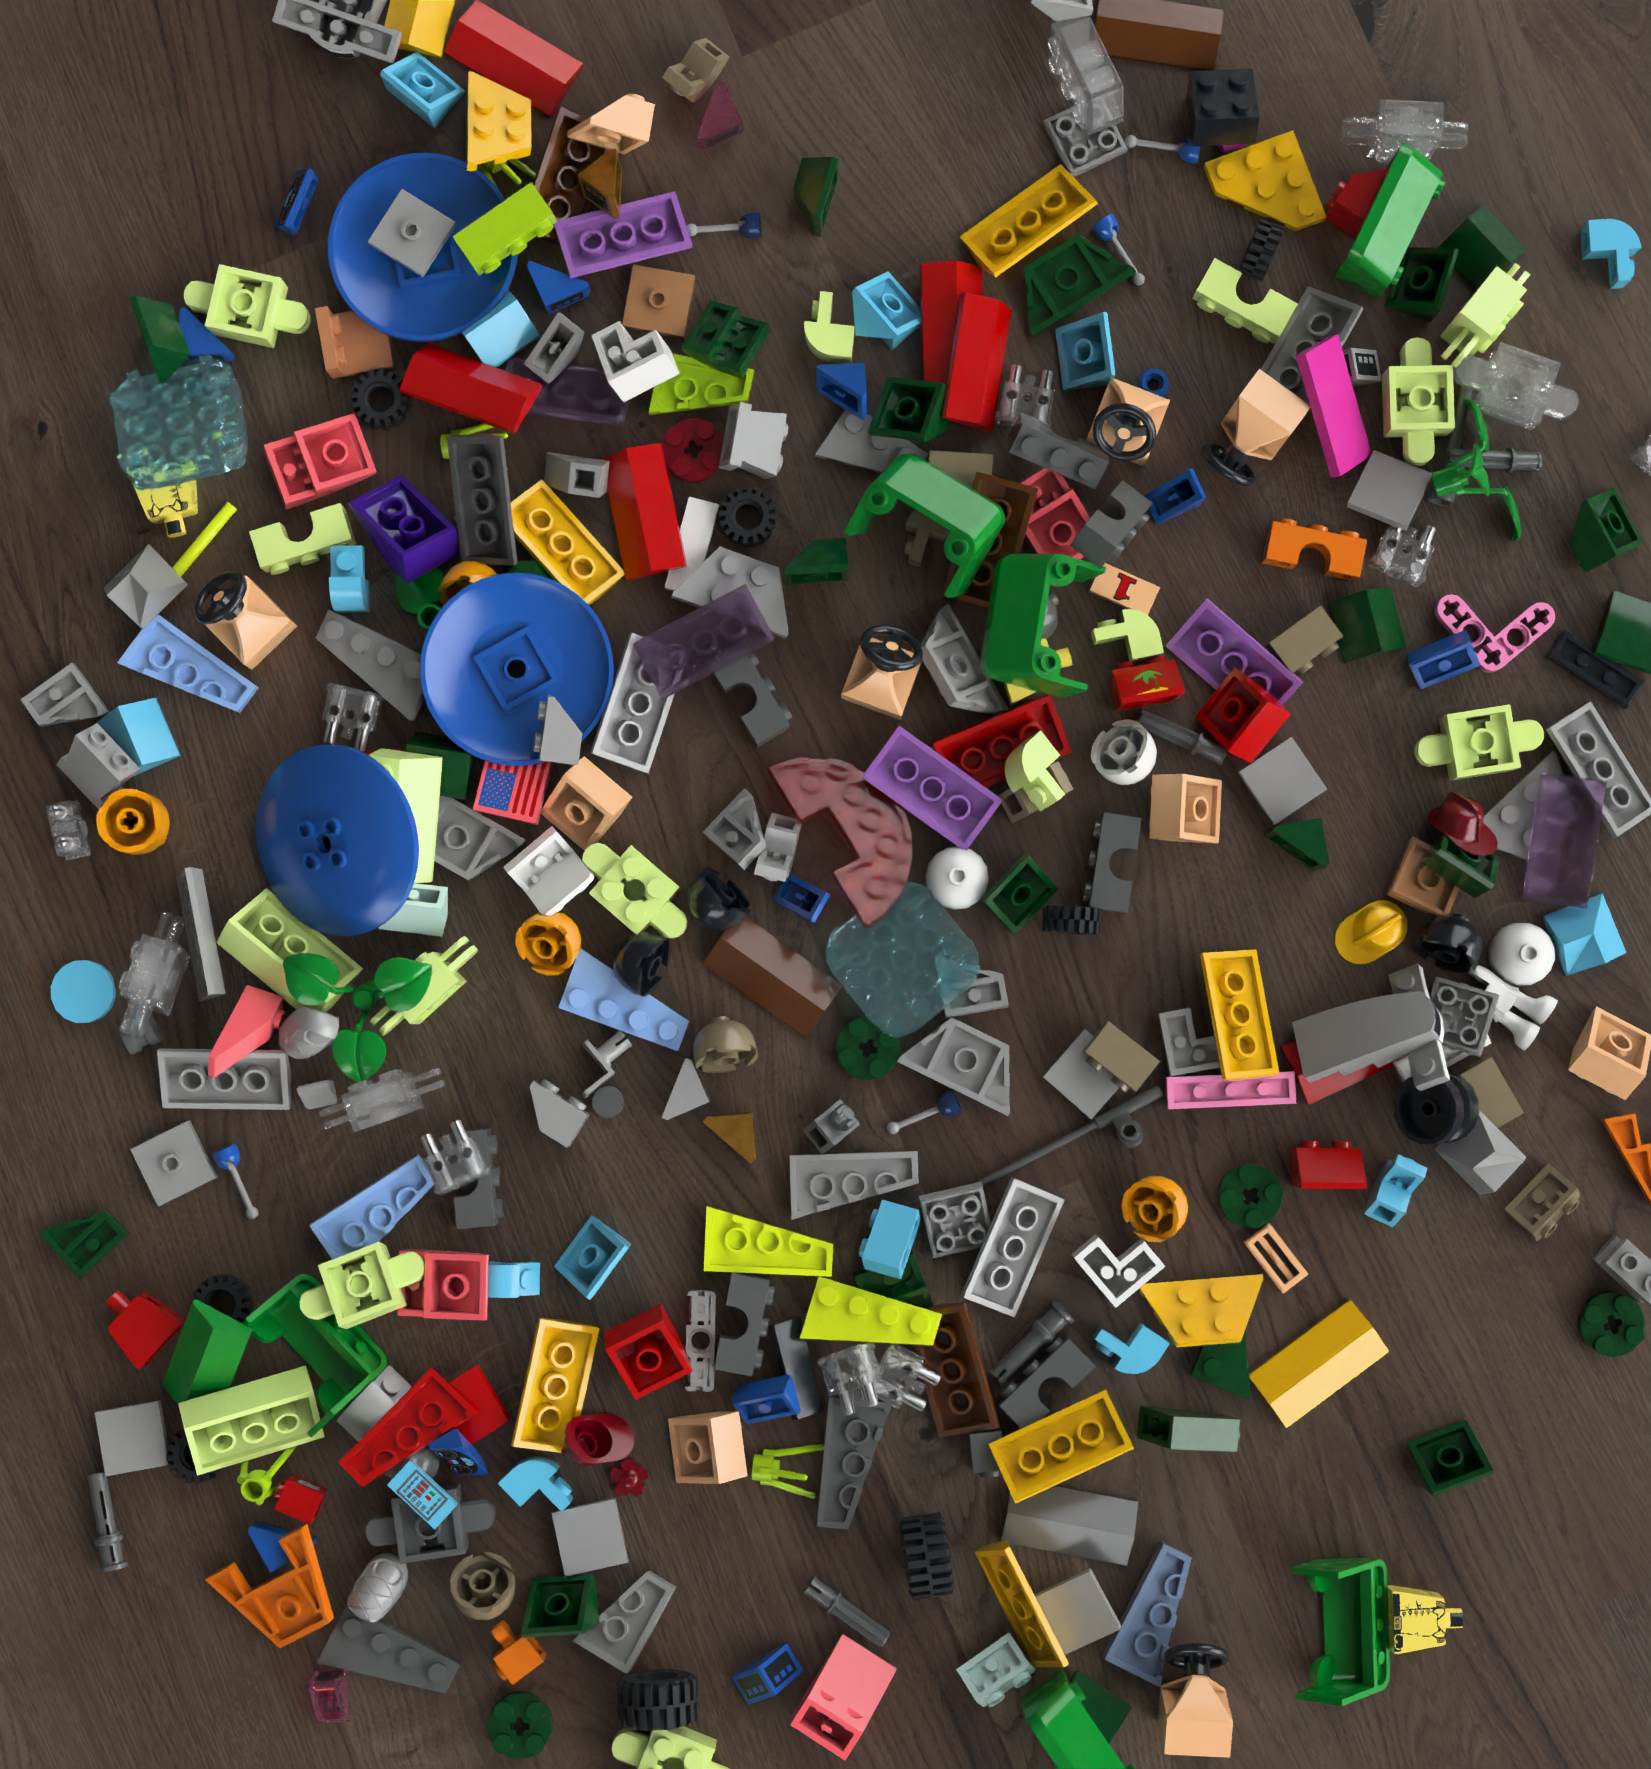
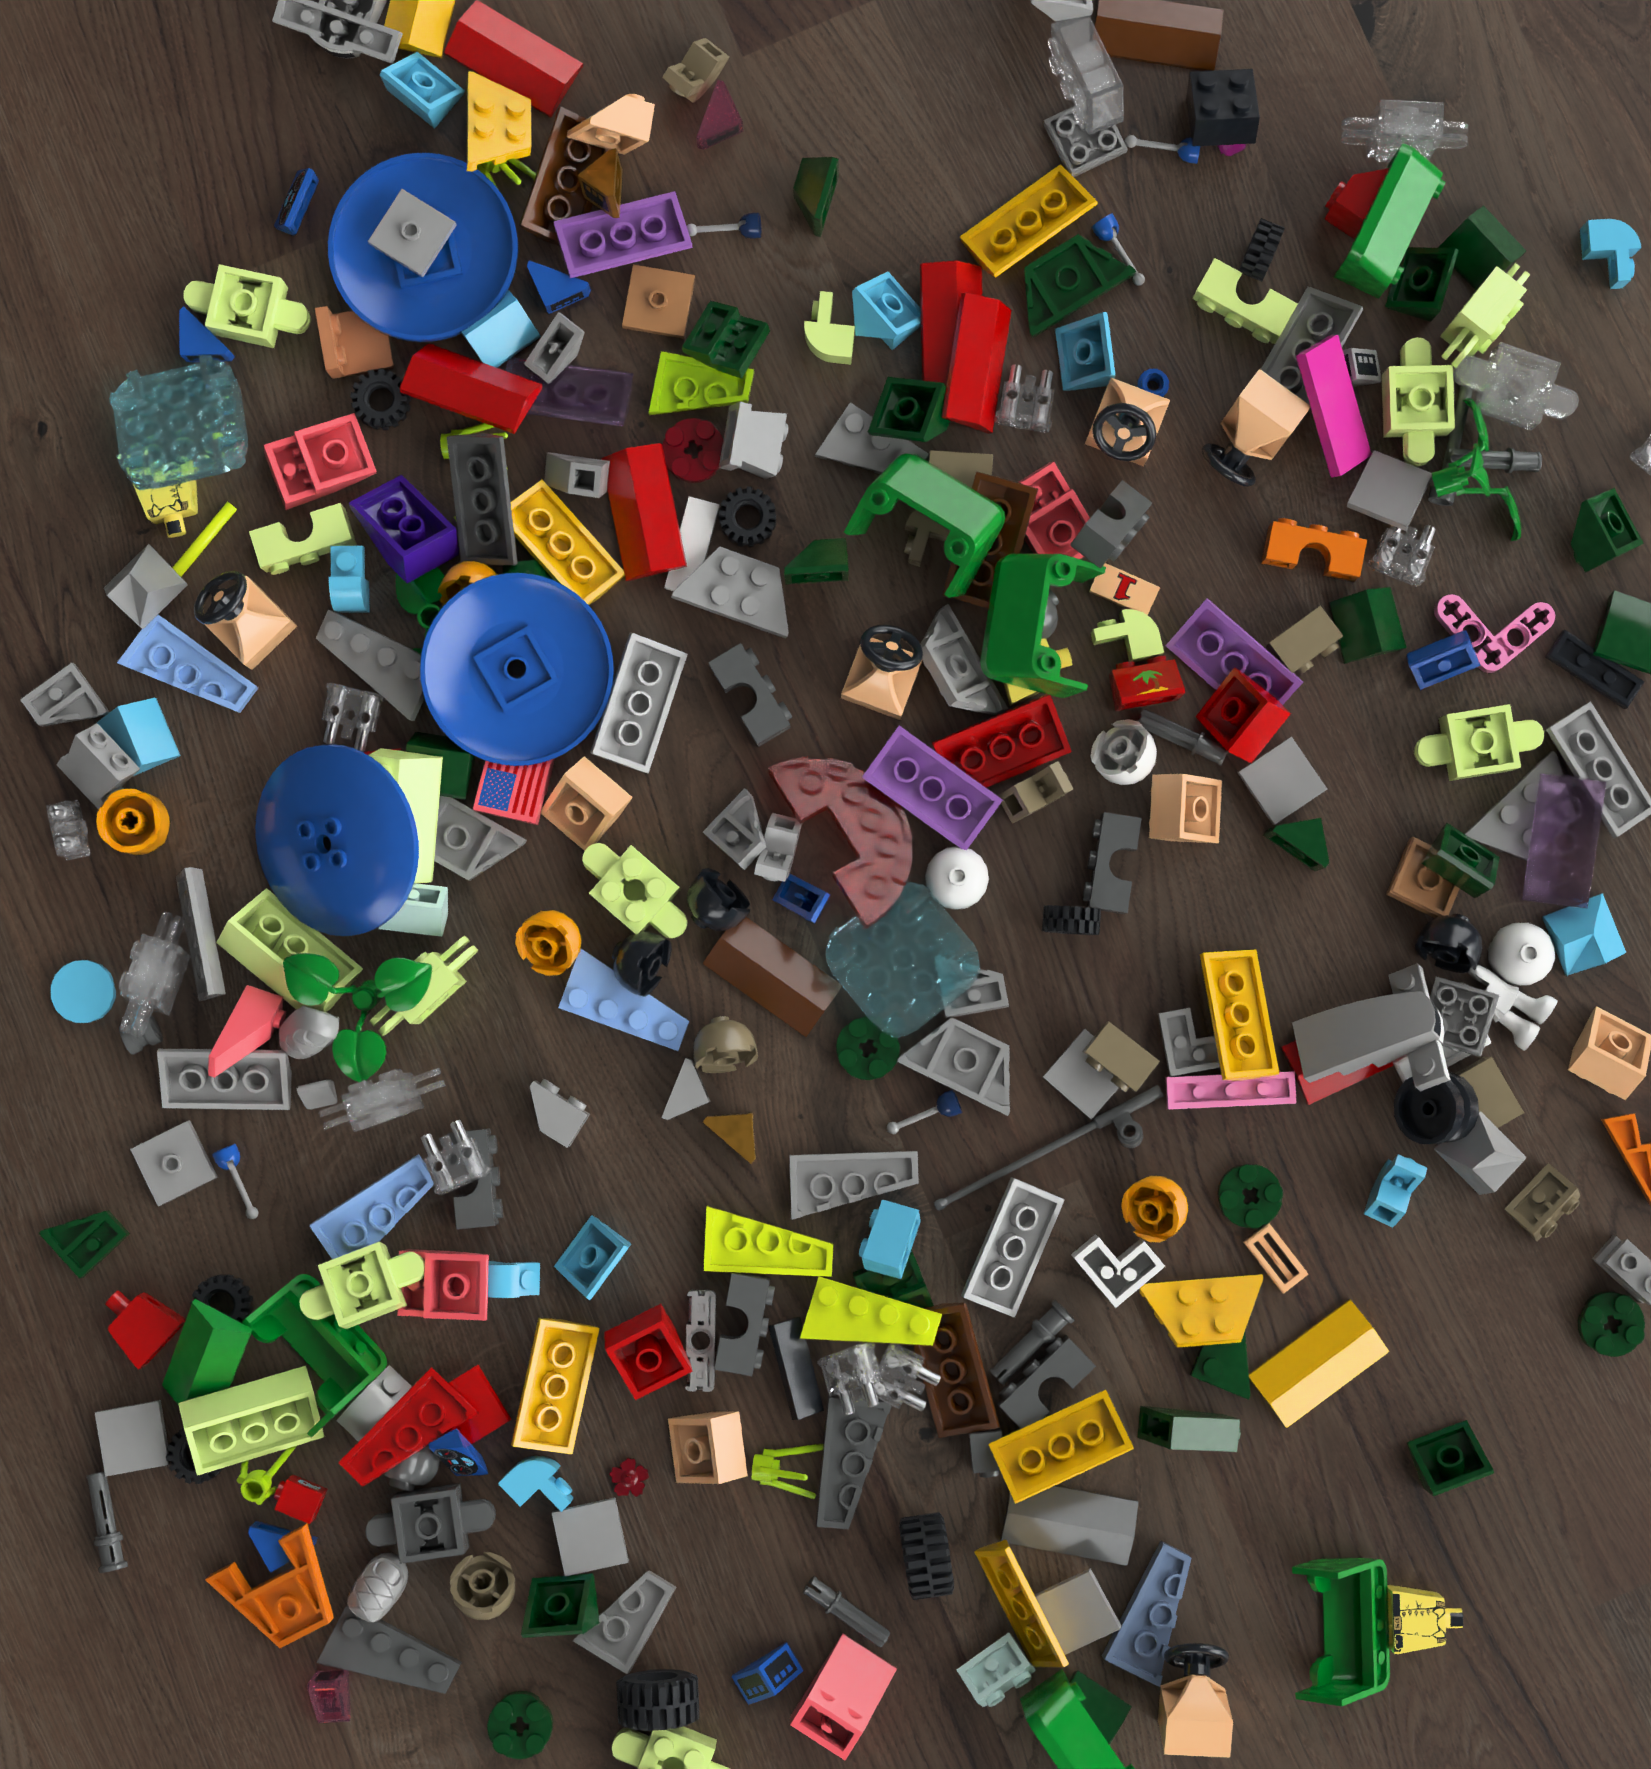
dark green slope [129,295,190,384] -> none
medium azure tile [388,1459,459,1529] -> none
lime brick [453,182,557,276] -> none
orange brick [491,1619,547,1685] -> none
white bracket [503,826,594,916] -> none
light grey slope [533,694,582,765] -> none
dark red piece [561,1413,634,1467] -> none
light grey bracket [582,1030,632,1098] -> none
white brick [592,321,680,402] -> none
dark grey tile [592,1086,625,1118] -> none
clear purple slope [633,584,775,700] -> none
blue slope [731,1374,801,1425] -> none
dark grey brick [802,1099,860,1155] -> none
blue slope [816,363,867,420] -> none
light grey tile [919,1182,991,1258] -> none
dark green slope [979,852,1058,934] -> none
yellowish green brick [1005,730,1065,811] -> none
dark grey arch [1007,412,1109,489] -> none
medium azure brick [1092,1322,1170,1374] -> none
blue slope [1144,468,1206,525] -> none
yellow plate [1203,130,1327,232] -> none
red slope [1291,1141,1367,1189] -> none
yellow piece [1335,900,1407,964] -> none
dark red piece [1428,791,1498,856] -> none

